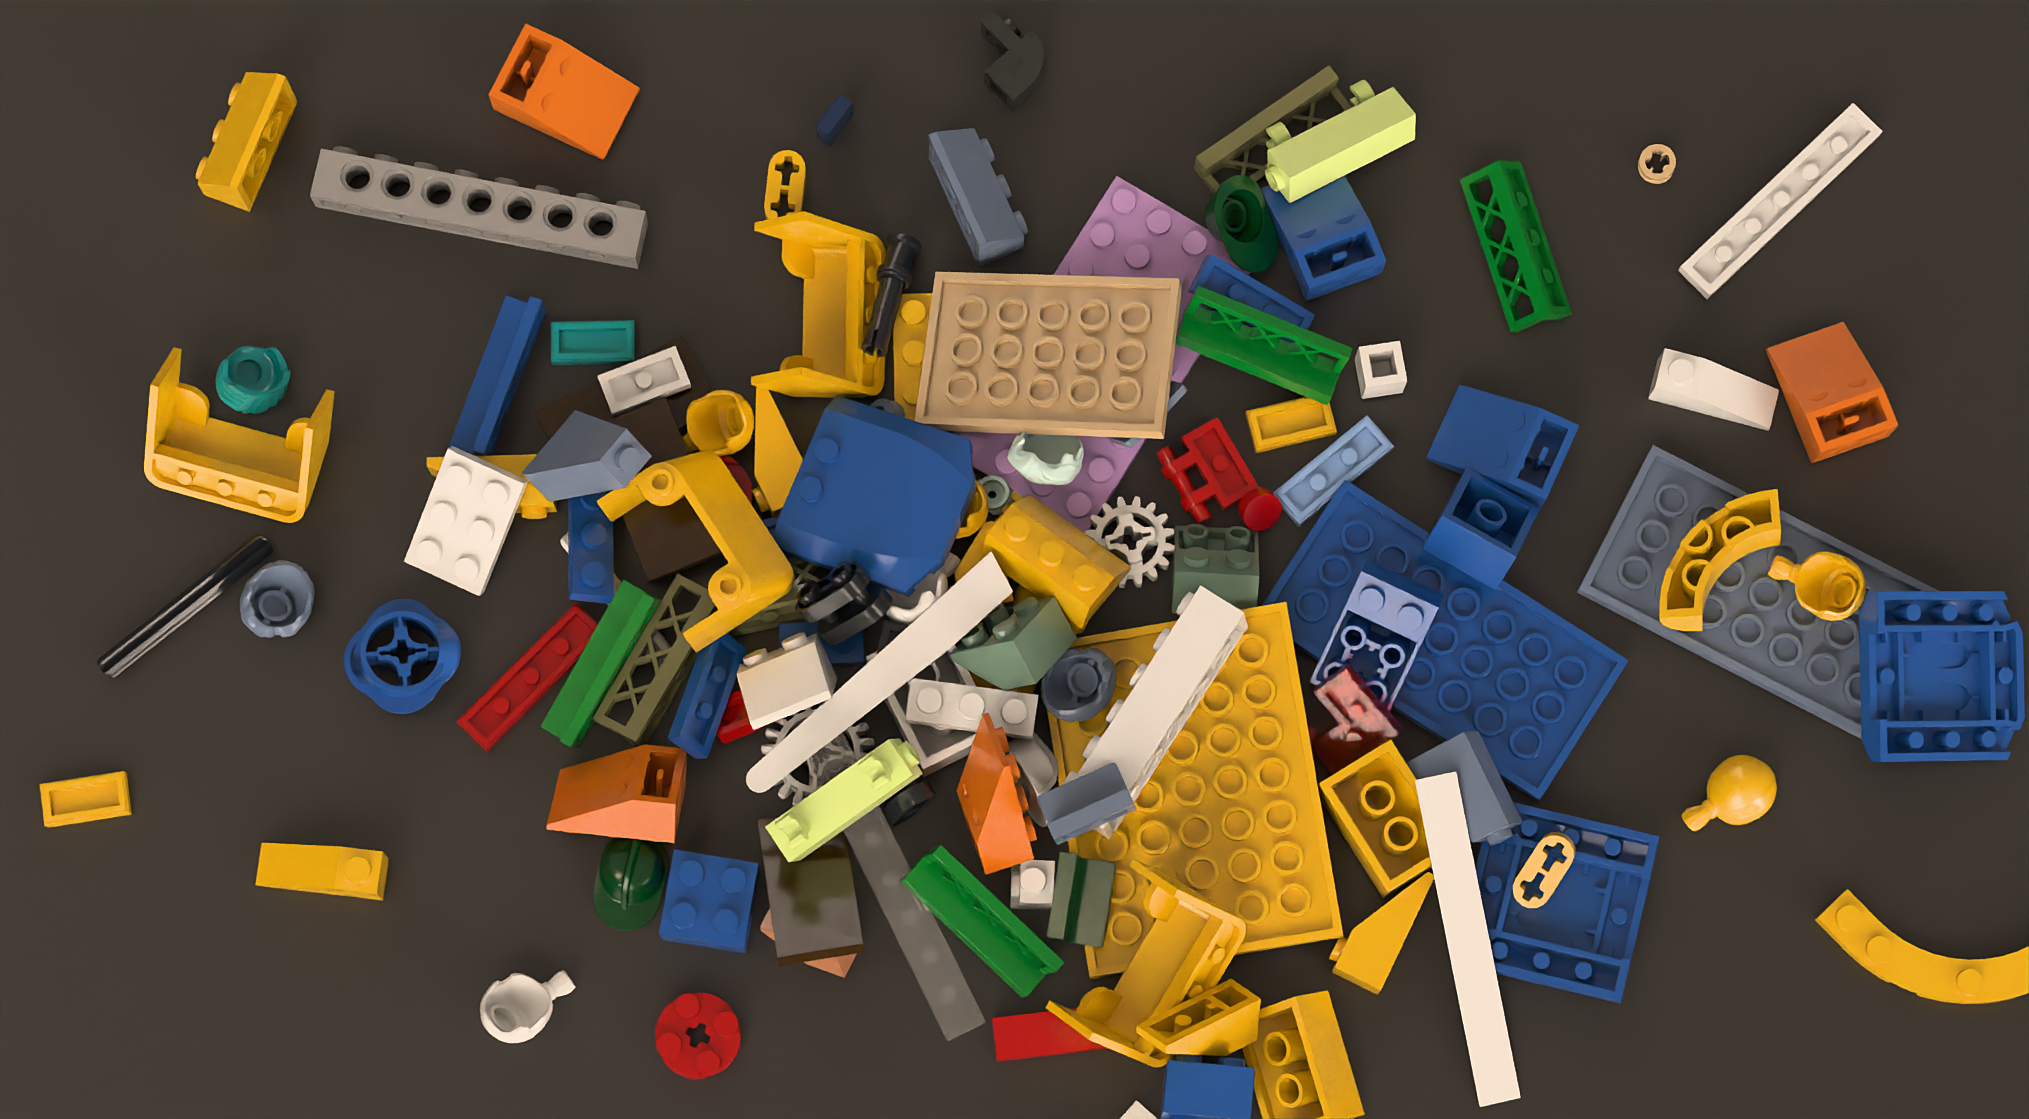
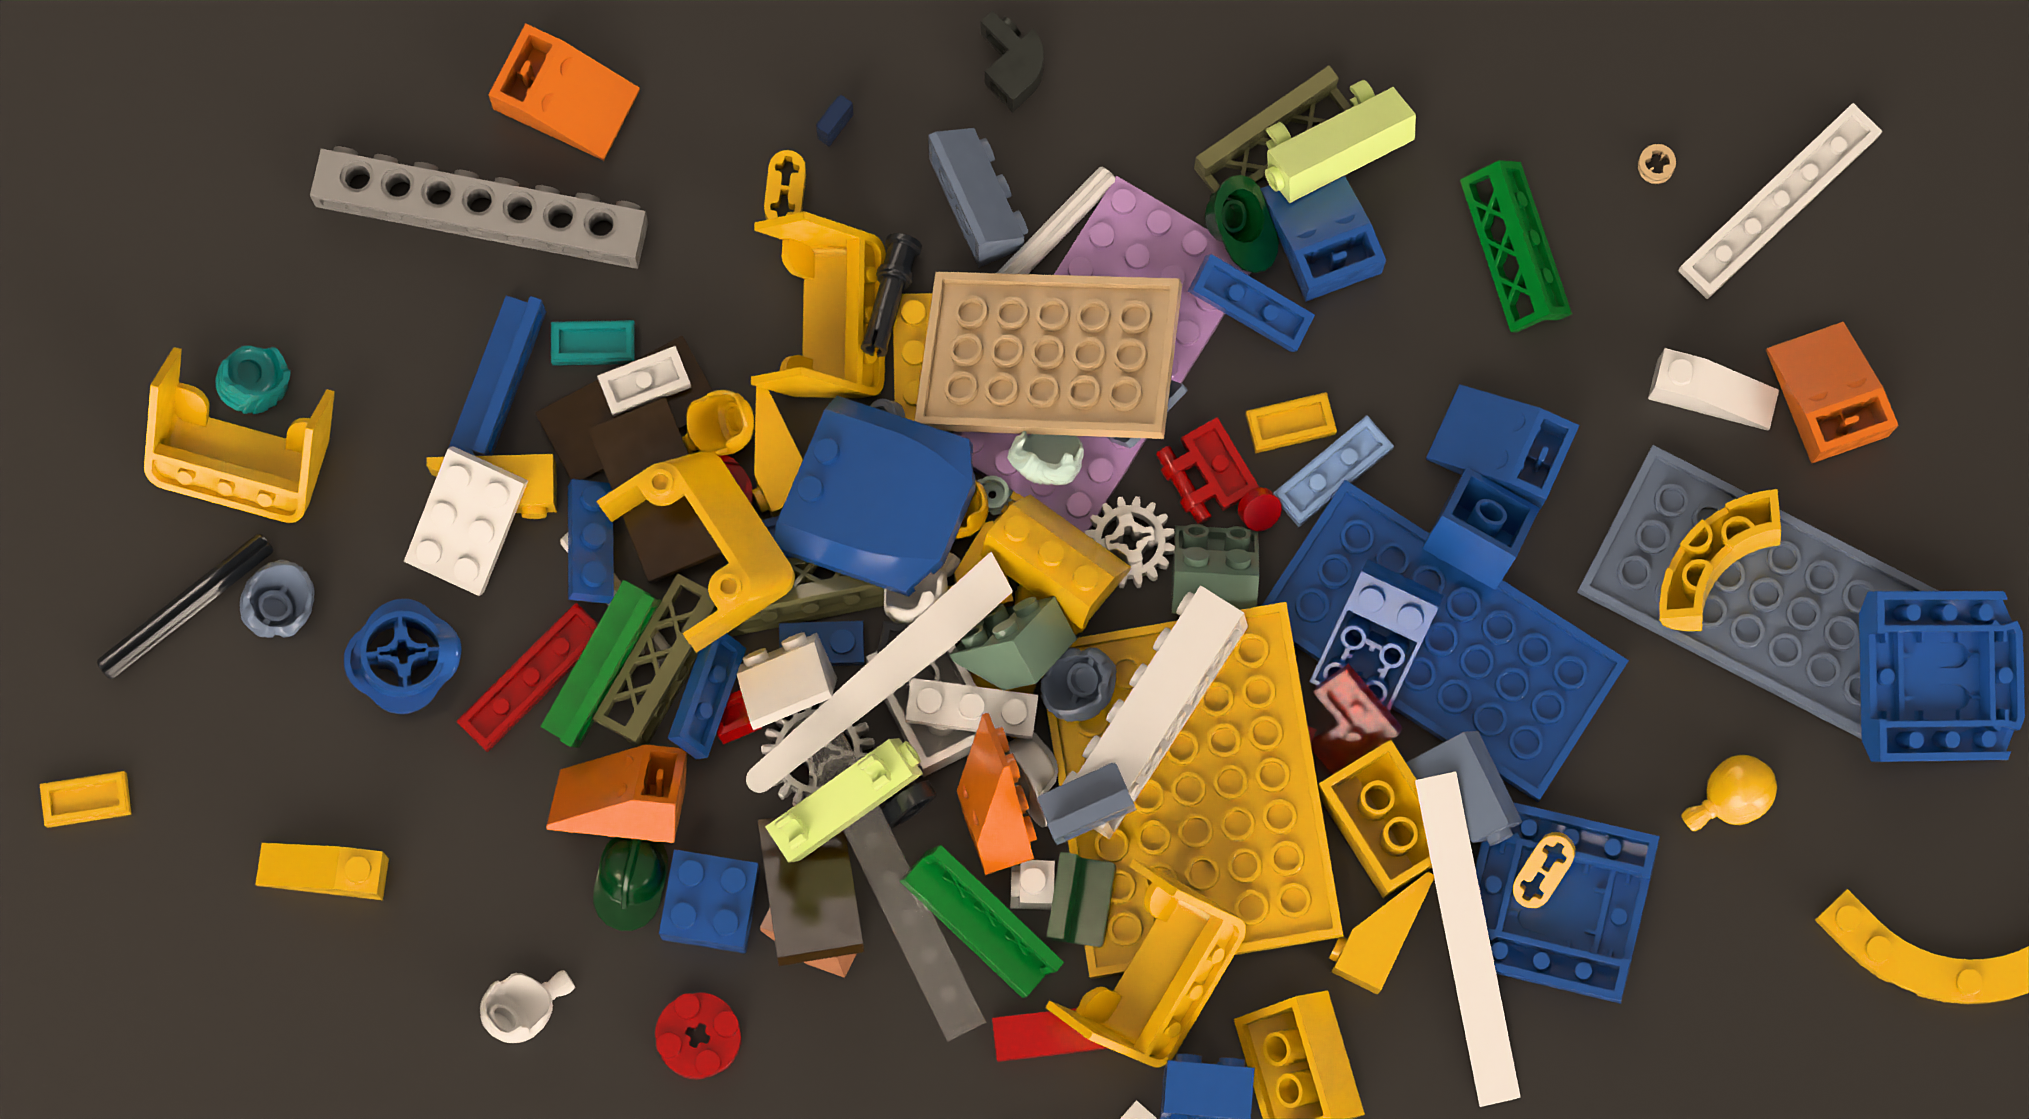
yellow slope [196,72,298,212] -> none
sand blue slope [522,410,651,501] -> none
black brick [795,561,893,645] -> none
yellow slope [1136,979,1261,1056] -> none
green fence [1175,286,1353,405] -> none
white brick [1354,341,1407,399] -> none
yellow hair [1768,552,1866,621] -> none
none -> white axle [997,167,1116,274]

